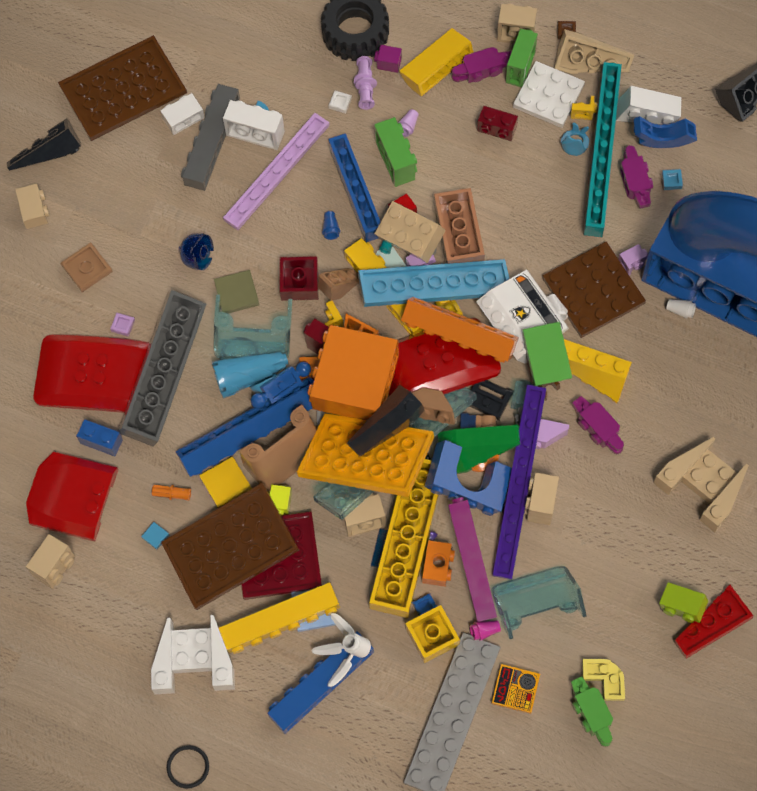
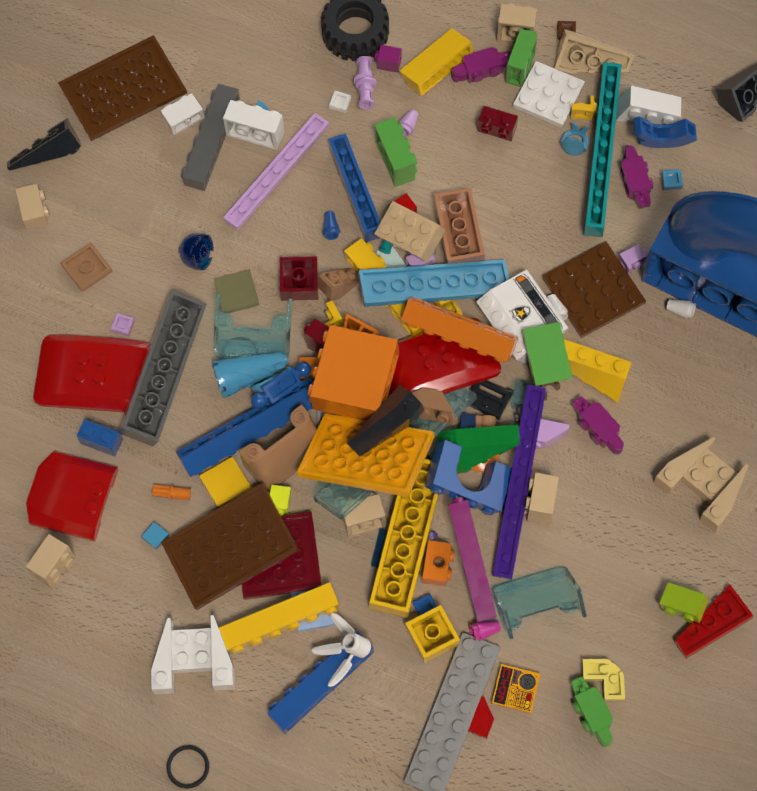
none -> red tile [468,696,494,739]

